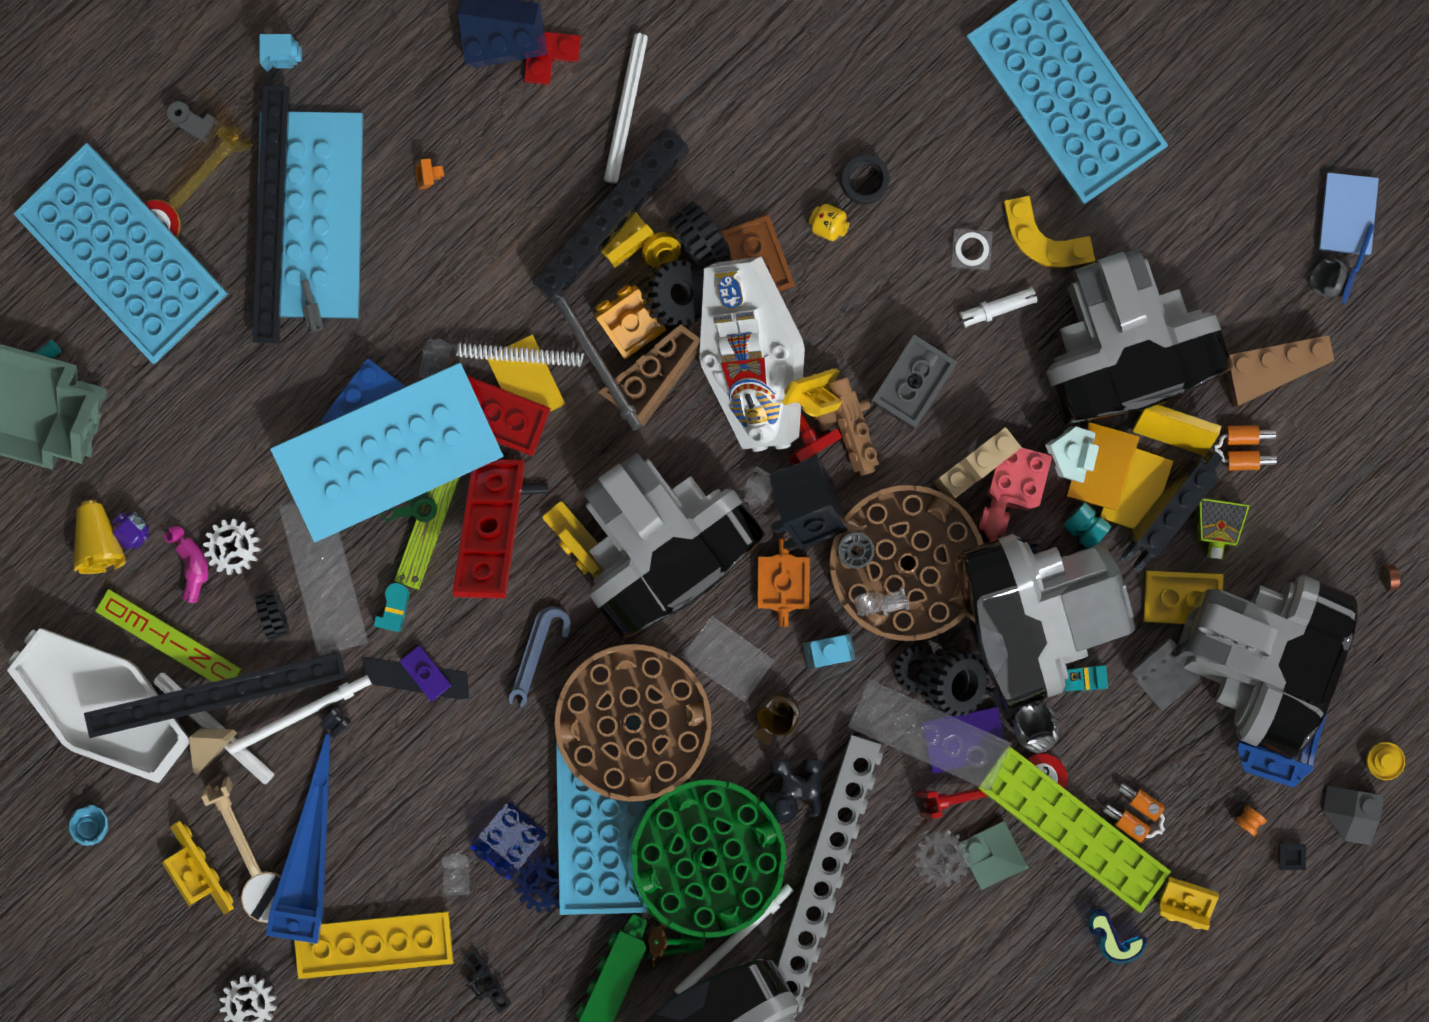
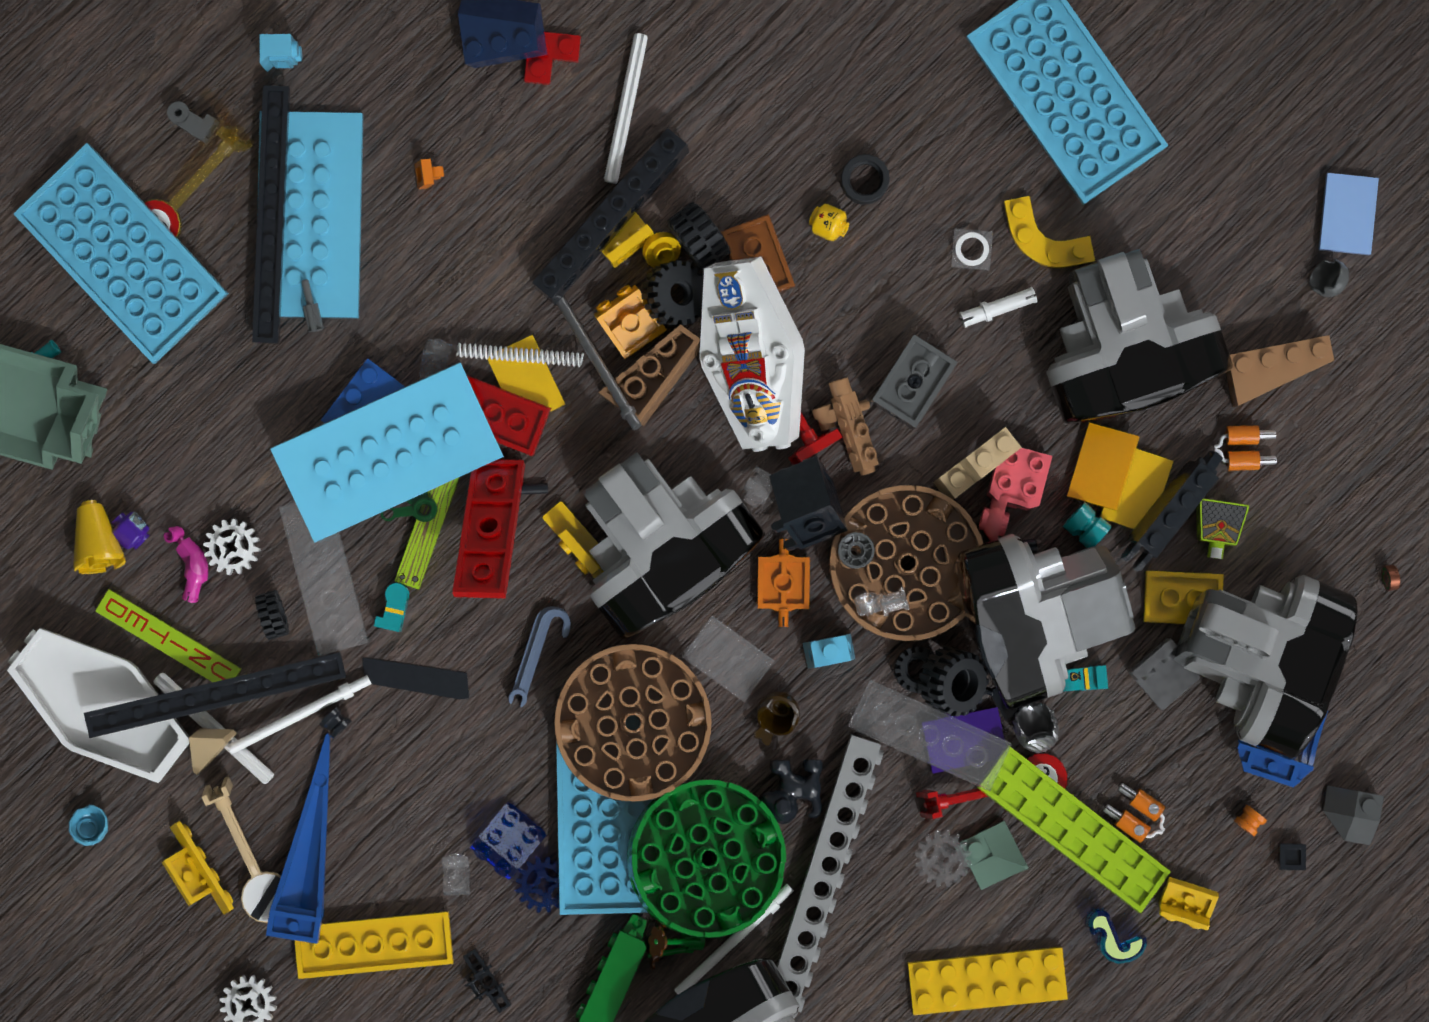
dark purple plate [399,646,452,702] -> none
yellow bracket [781,368,843,417] -> none
light aqua plate [1045,426,1099,483] -> none
yellow tile [1132,401,1221,456] -> none
blue piece [1342,224,1375,305] -> none
yellow plate [1366,742,1405,780] -> none
none -> yellow plate [907,947,1068,1015]

